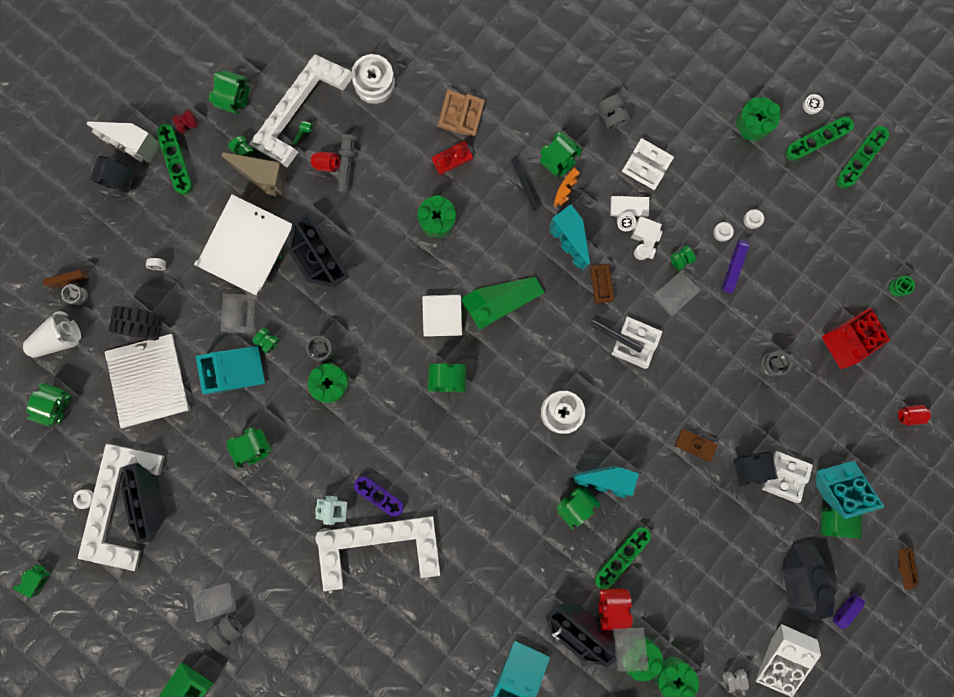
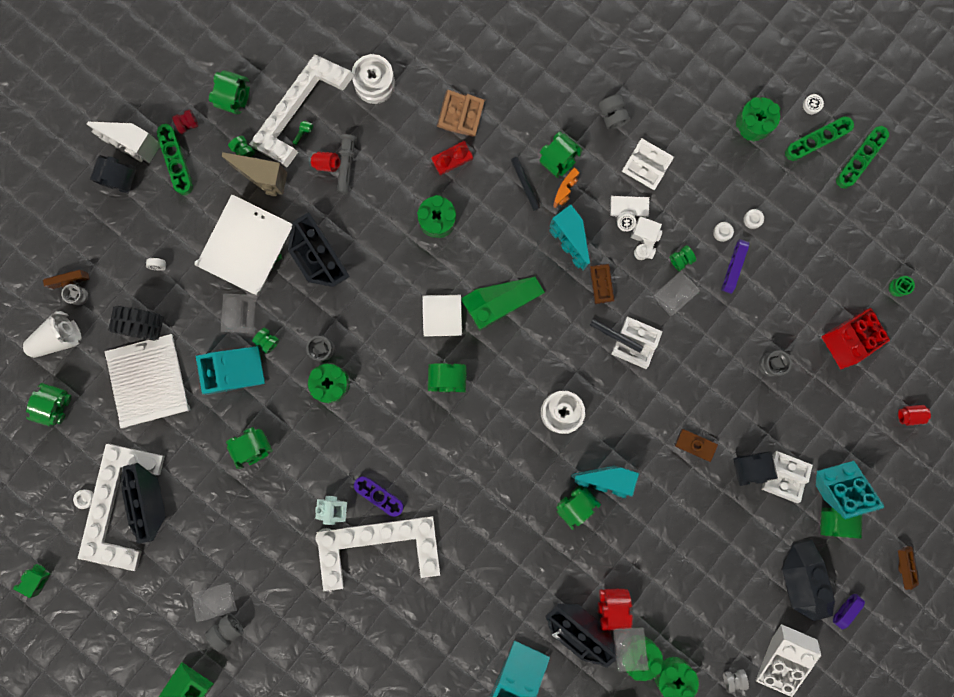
green beam [594,526,651,589] -> none

